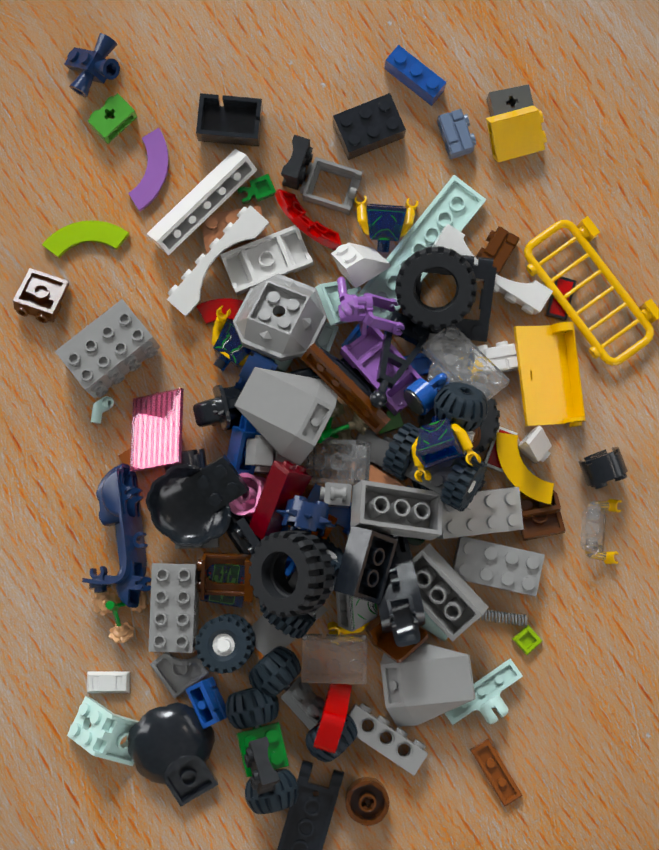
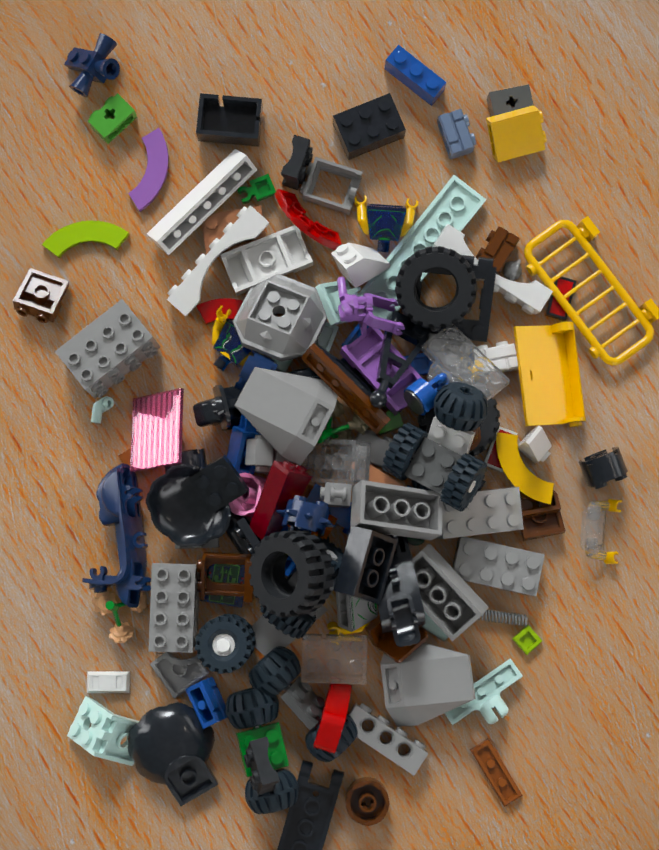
clear blue torso [411,415,481,482] -> none
none -> light grey piece [503,259,522,281]

